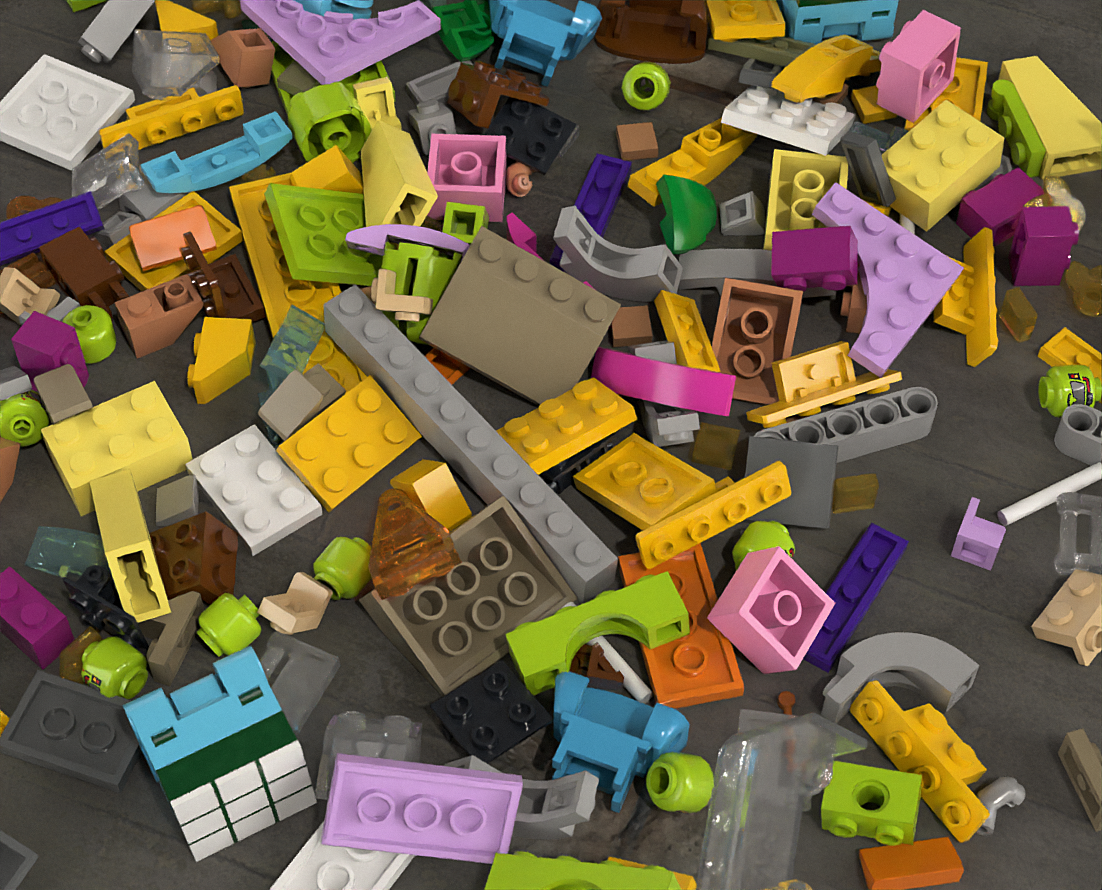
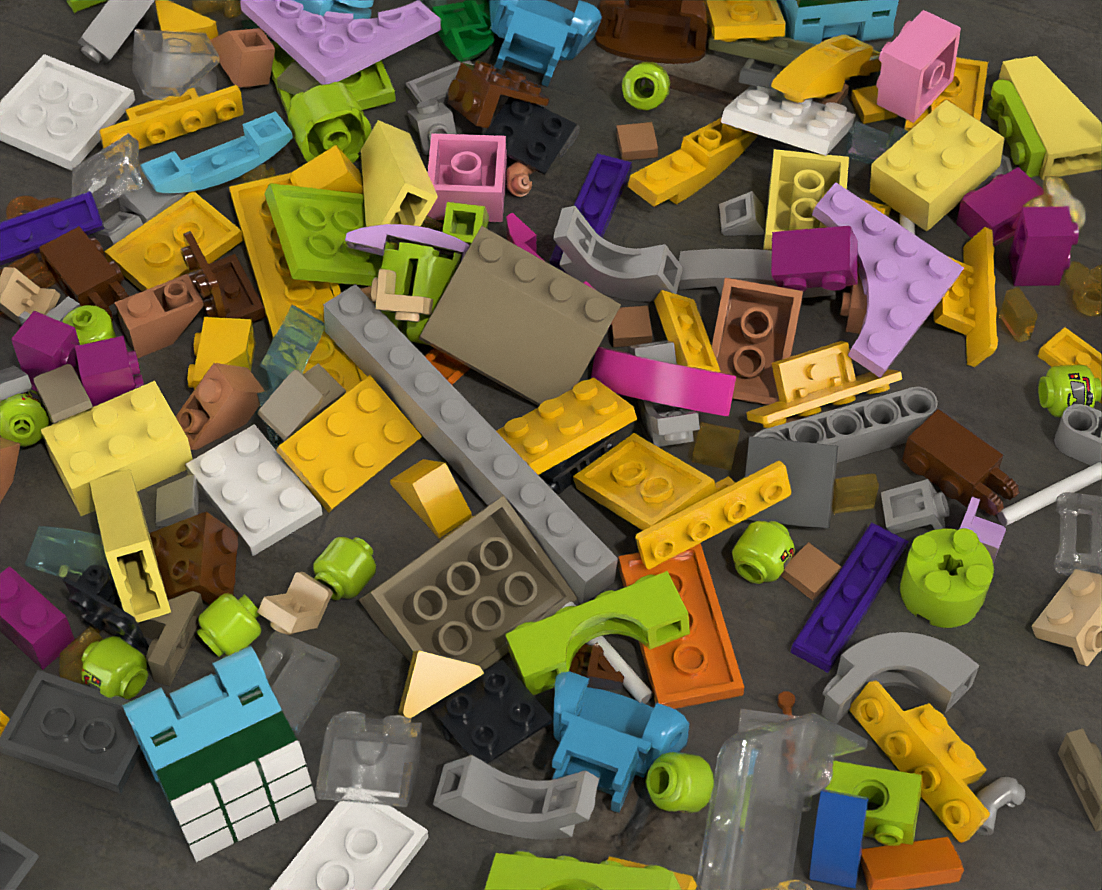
orange slope [129,205,217,271] -> none
lavender tile [321,753,523,864] -> none
light yellow bracket [353,77,402,130] -> none
clear orange plate [368,488,462,600] -> none
green brick [656,175,717,255] -> none
bright pink brick [707,546,835,674] -> none
dark grey tile [840,131,896,207] -> none
none -> magenta brick [75,336,144,407]
none -> nougat slope [176,363,268,450]
none -> yellow slope [398,650,484,720]
none -> medium nougat tile [780,542,841,601]
none -> blue slope [809,789,869,889]
none -> light grey bracket [881,479,949,534]
none -> lime brick [900,528,994,628]
none -> reddish brown hinge [902,409,1020,516]

